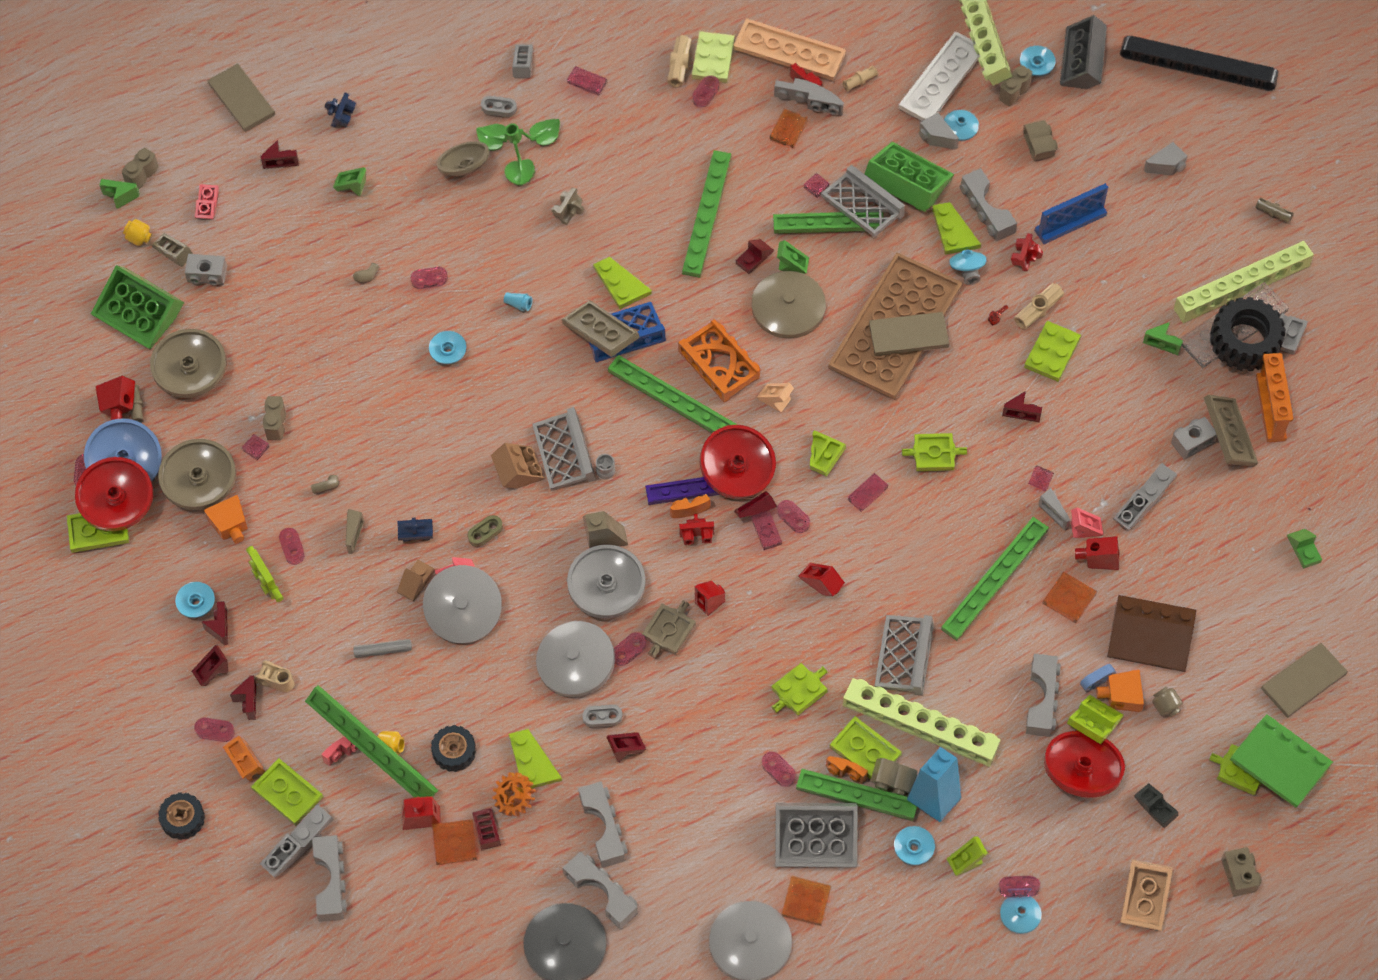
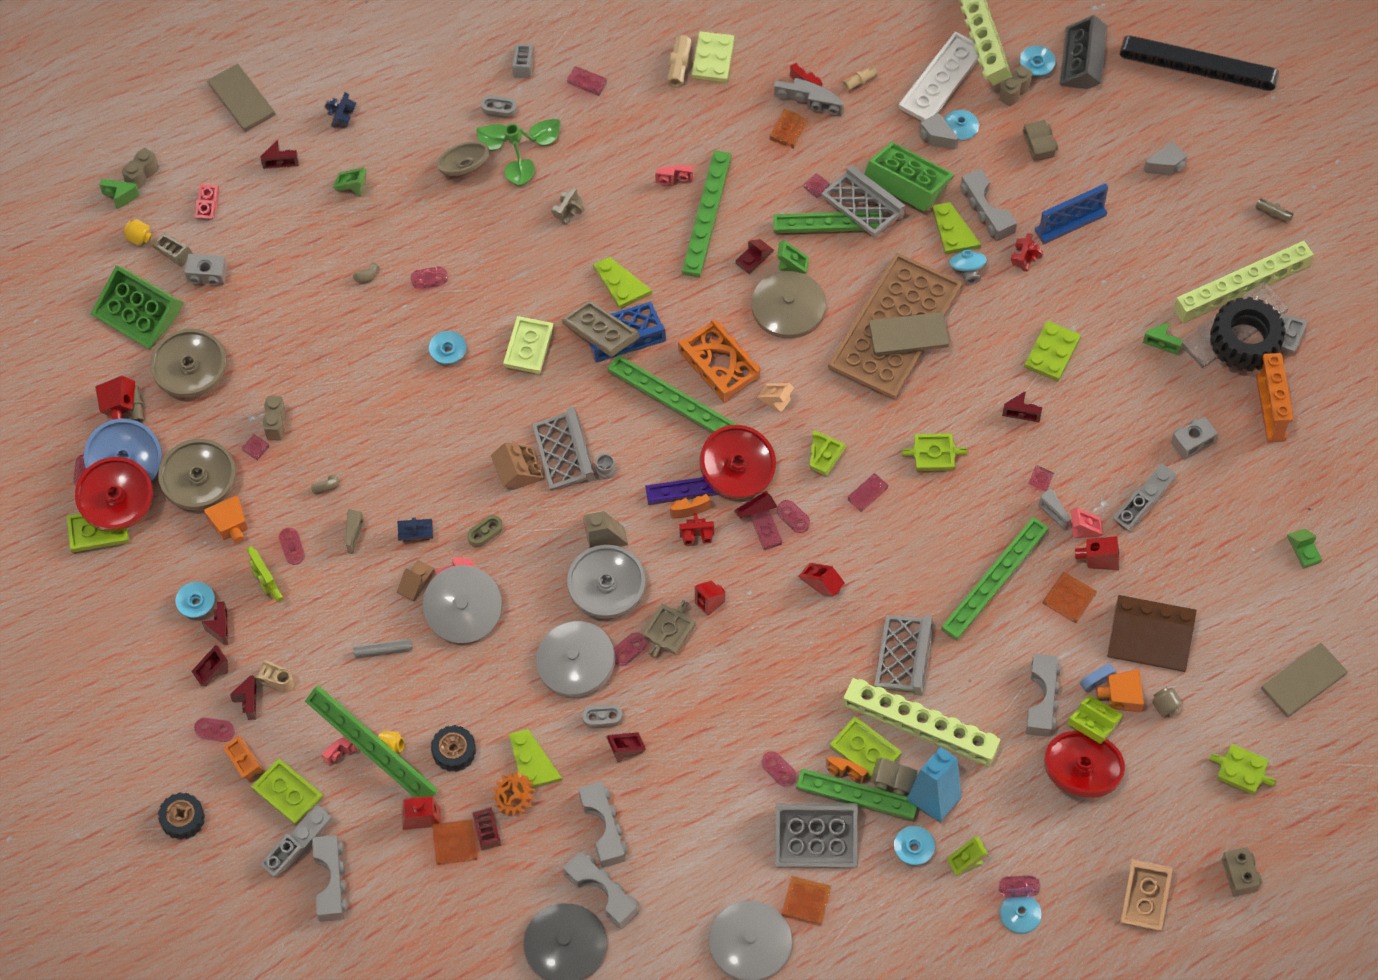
medium azure cone [503,292,533,312] -> none
clear pink plate [692,76,720,107] -> none
light nougat plate [734,19,846,81] -> none
lime plate [771,663,828,716] -> none
clear red hand [988,305,1008,326] -> none
tan piece [1014,283,1064,329] -> none
pearl dark grey slope [1134,783,1179,828] -> none
dark tan tile [1204,395,1258,467] -> none
bright green slope [1230,714,1333,808] -> none
none -> yellowish green plate [503,316,554,374]
none -> coral slope [655,165,694,185]

